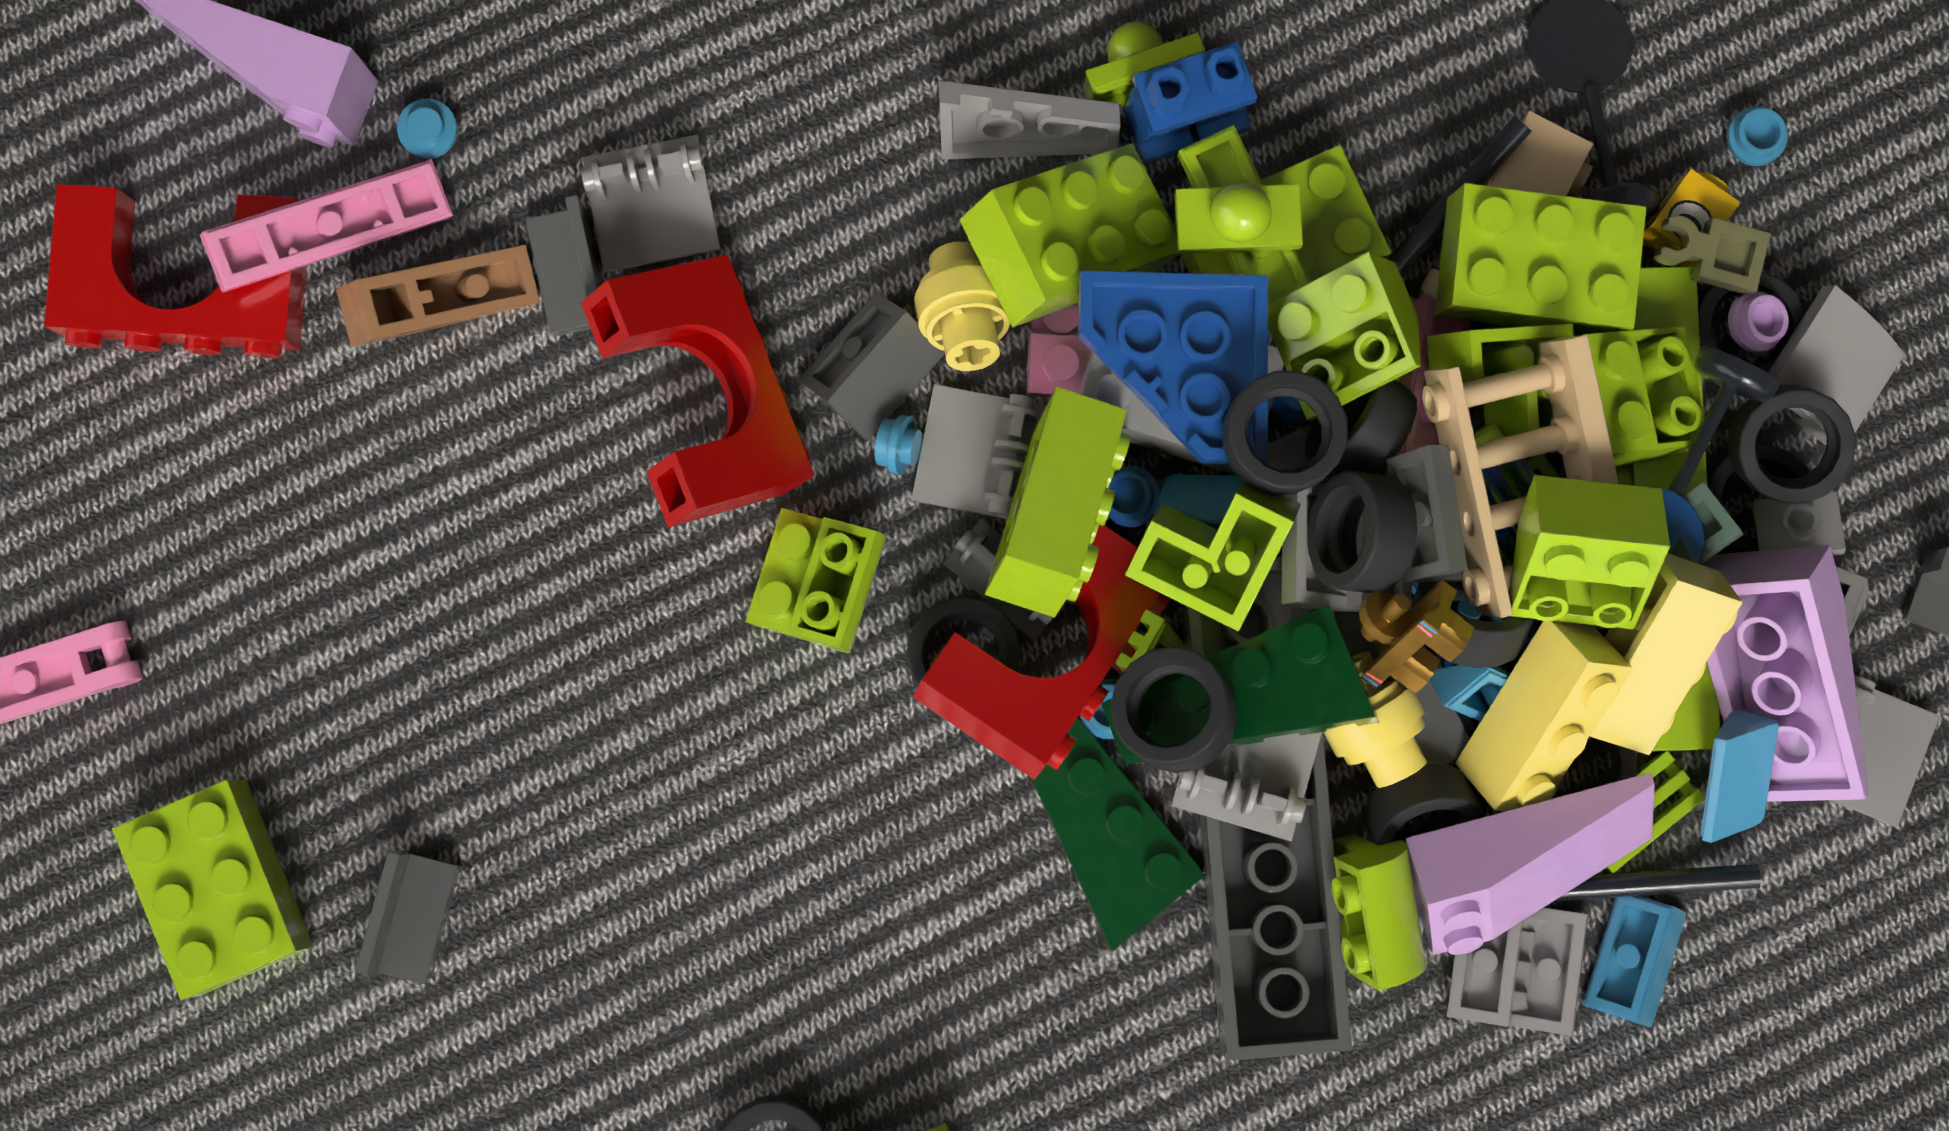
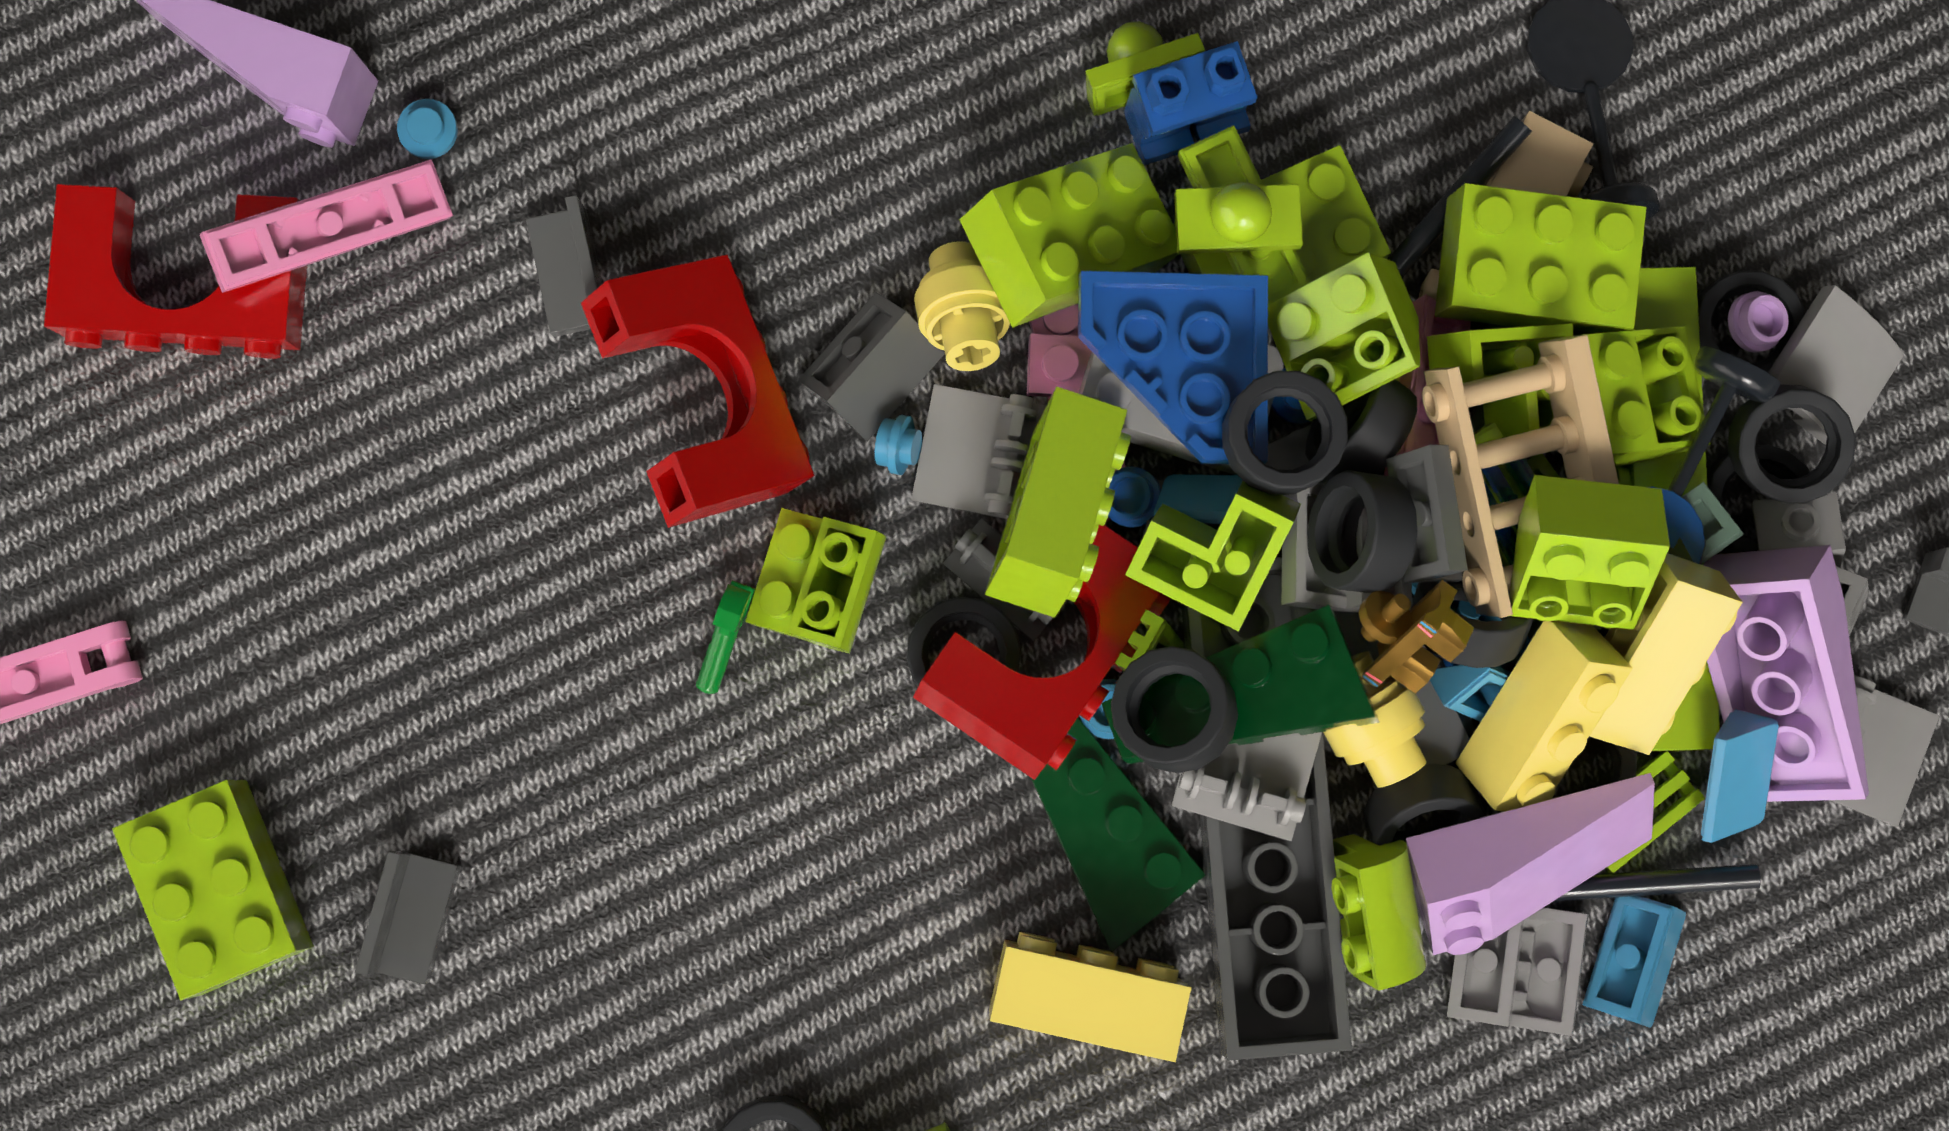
medium nougat slope [336,245,540,348] -> none
light grey hinge [581,135,721,273] -> none
light grey wing [939,81,1120,160] -> none
yellow brick [1643,169,1741,267] -> none
olive plate [1653,216,1771,295] -> none
dark azure plate [1726,106,1788,166] -> none
none -> green bar [696,580,755,694]
none -> light yellow brick [989,932,1191,1062]

